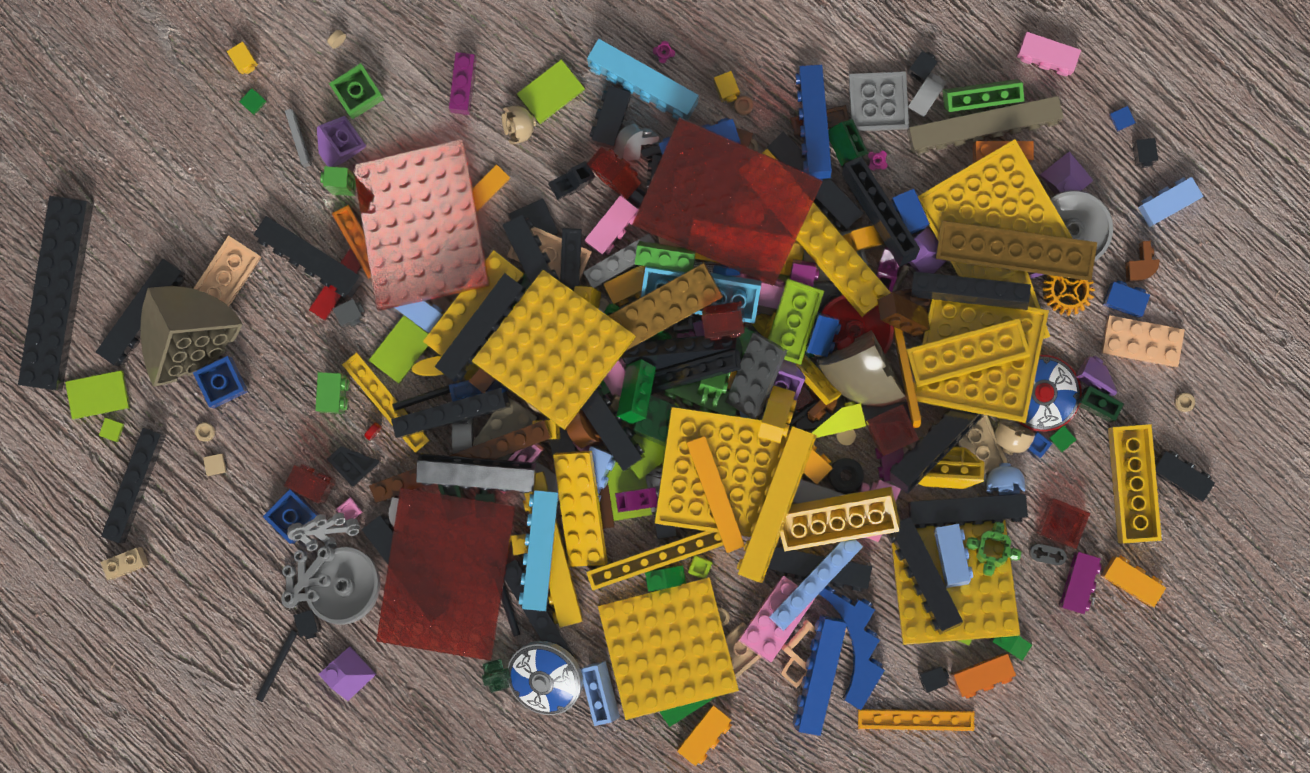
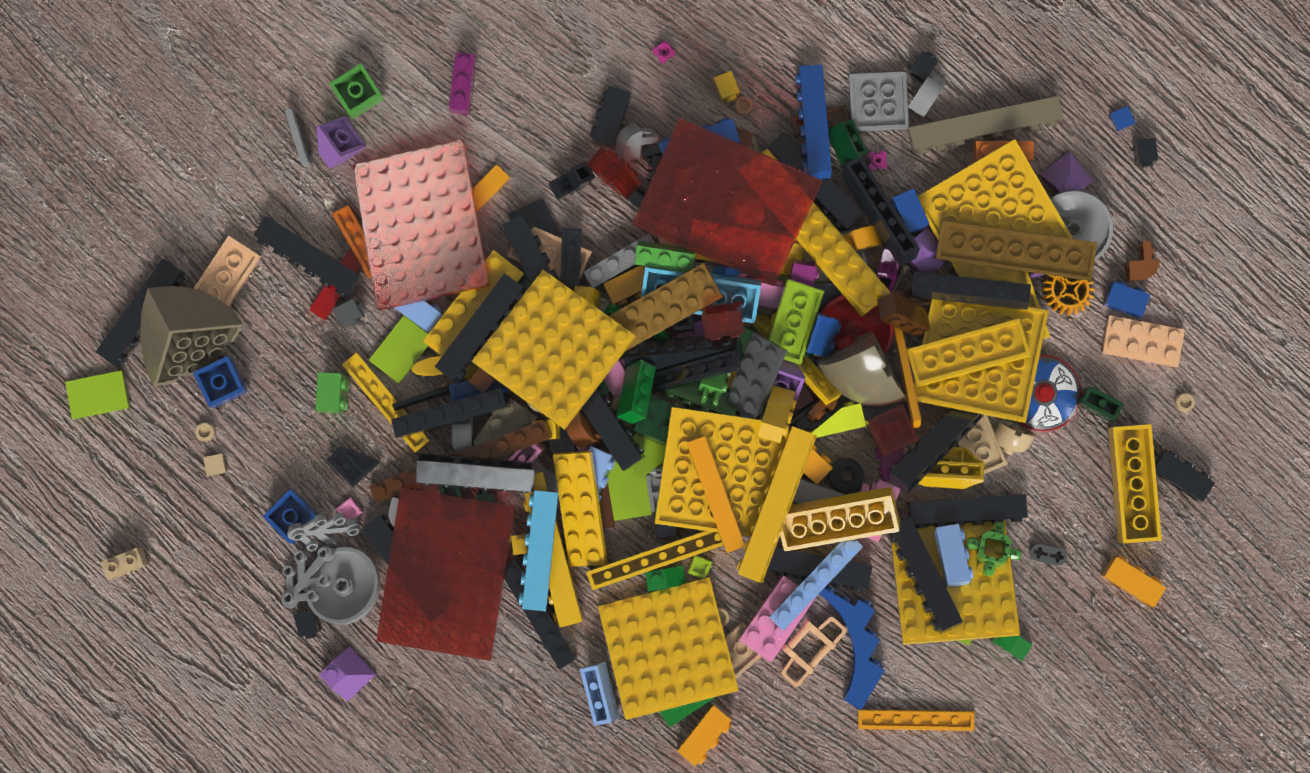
black brick [18,196,93,392] -> none
lime tile [99,418,125,442] -> none
black brick [101,428,166,543] -> none
yellow brick [227,42,258,74] -> none
green tile [239,88,267,115] -> none
black bar [256,629,298,702] -> none
clear red brick [284,464,335,504] -> none
bright green brick [320,166,357,196] -> none
tan tile [327,30,346,49] -> none
red tile [364,422,382,441] -> none
clear green brick [482,659,511,693] -> none
black bar [489,561,521,637] -> none
tan cylinder [502,106,536,145] -> none
dish [507,641,583,715] -> none
lime tile [517,59,585,124] -> none
bright pink brick [585,196,639,256] -> none
medium azure brick [587,39,699,122] -> none
magenta brick [615,487,658,513] -> none
blue brick [793,615,847,736] -> none
tan tile [836,430,856,446] -> none
black brick [918,665,950,693] -> none
bright green brick [943,79,1024,112] -> none
orange brick [951,653,1016,698] -> none
light blue cylinder [986,463,1025,495] -> none
bright pink brick [1017,32,1081,76] -> none
blue tile [1028,431,1053,458] -> none
clear red brick [1036,498,1090,549] -> none
green tile [1049,426,1077,453] -> none
magenta brick [1059,552,1102,614] -> none
medium lavender slope [1076,356,1117,396] -> none
light blue brick [1138,177,1204,227] -> none

